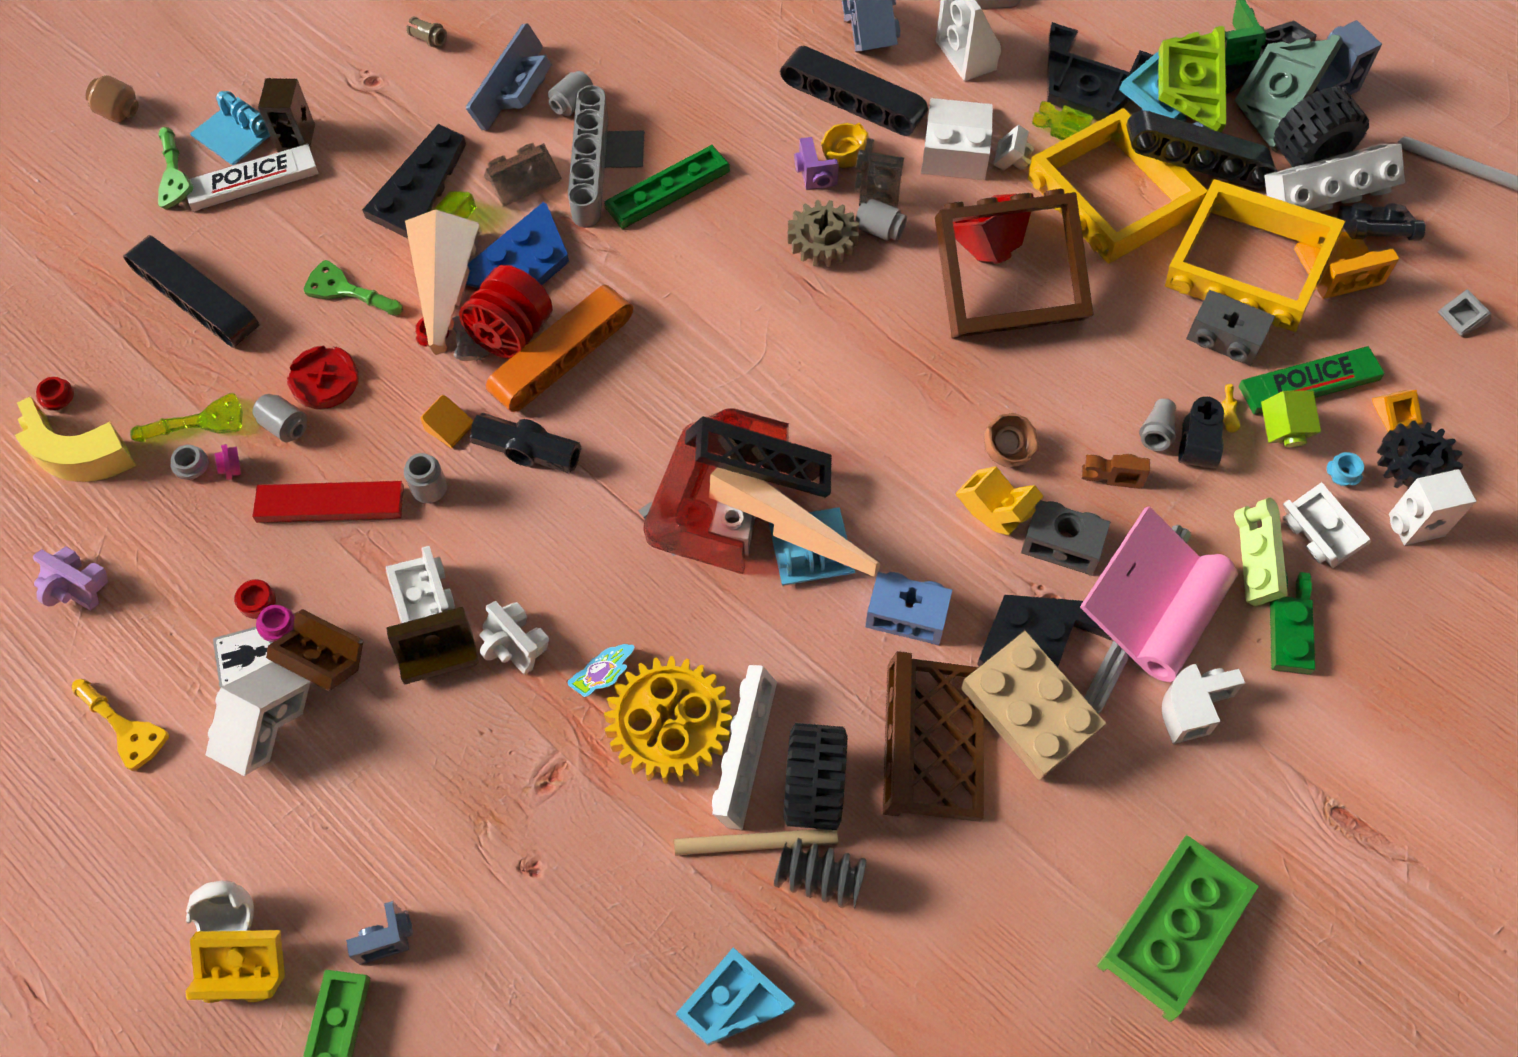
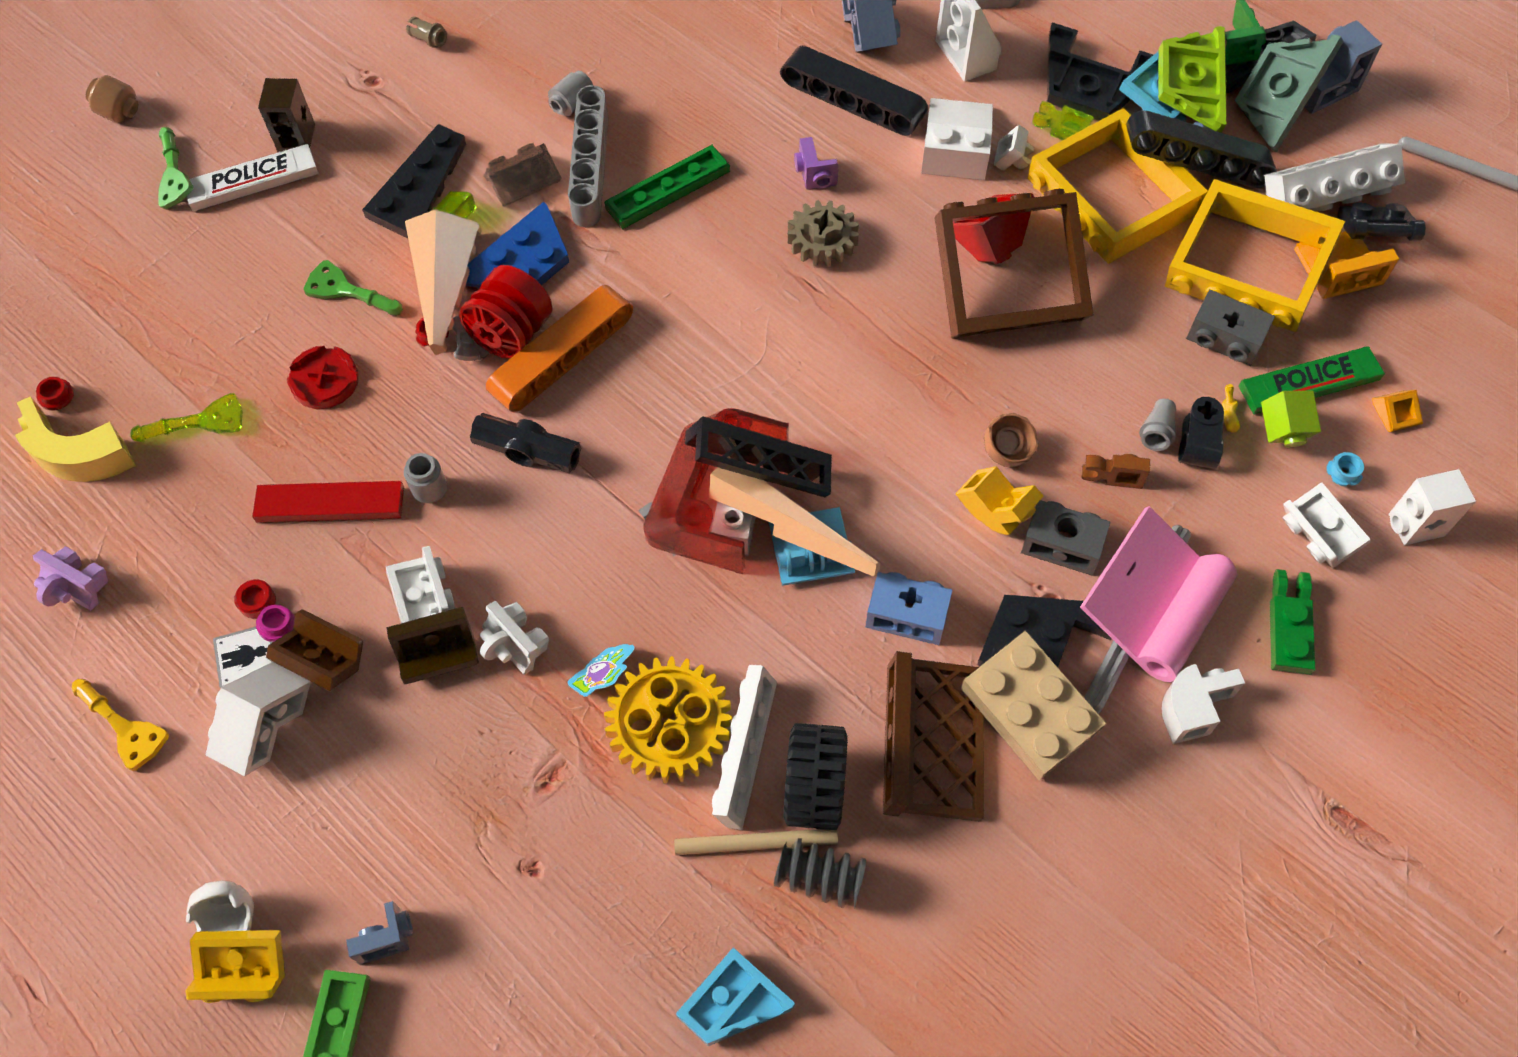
black beam [123,235,260,348] -> none
light grey plate [171,445,209,480] -> none
medium azure hinge [190,91,270,166] -> none
dark pink plate [215,444,241,480] -> none
light grey brick [252,394,307,442] -> none
light orange slope [421,394,473,448] -> none
sand blue bracket [466,23,552,130] -> none
dark grey sticker [605,131,644,168] -> none
yellow hair [821,123,870,169] -> none
clear smoke bracket [854,138,904,208] -> none
light grey brick [856,198,907,241] -> none
bright green hinge [1096,835,1259,1022] -> none
yellowish green plate [1234,497,1288,606] -> none
black tyre [1273,86,1370,167] -> none
black gear [1377,420,1463,490] -> none
light grey slope [1438,289,1491,337] -> none

